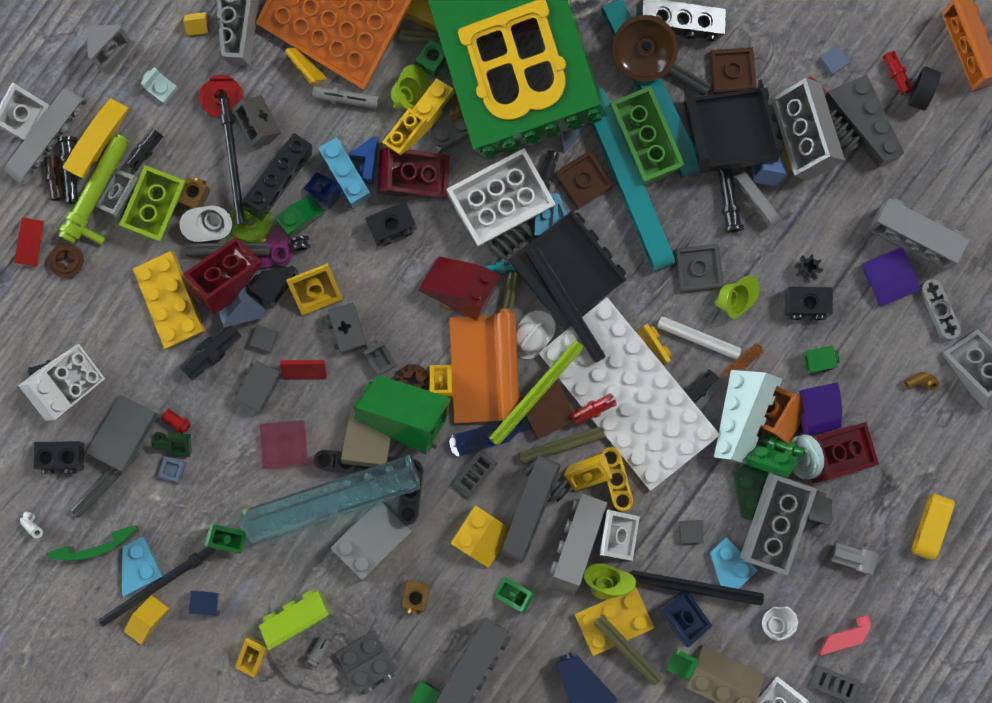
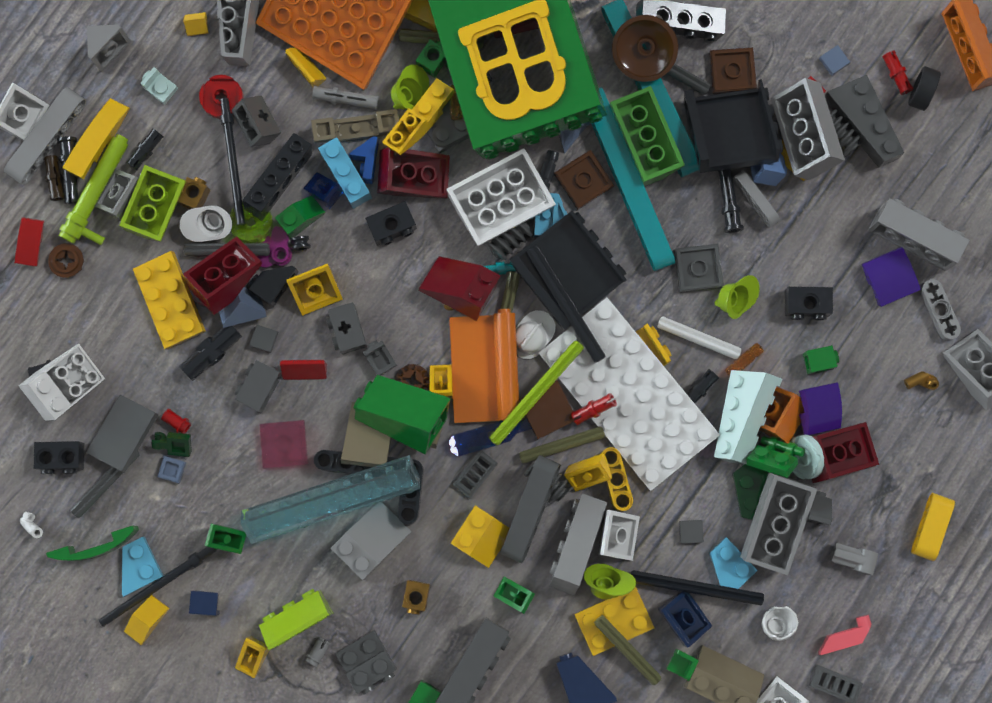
black gear [794,254,823,282] -> none
none -> dark tan slope [311,109,399,143]

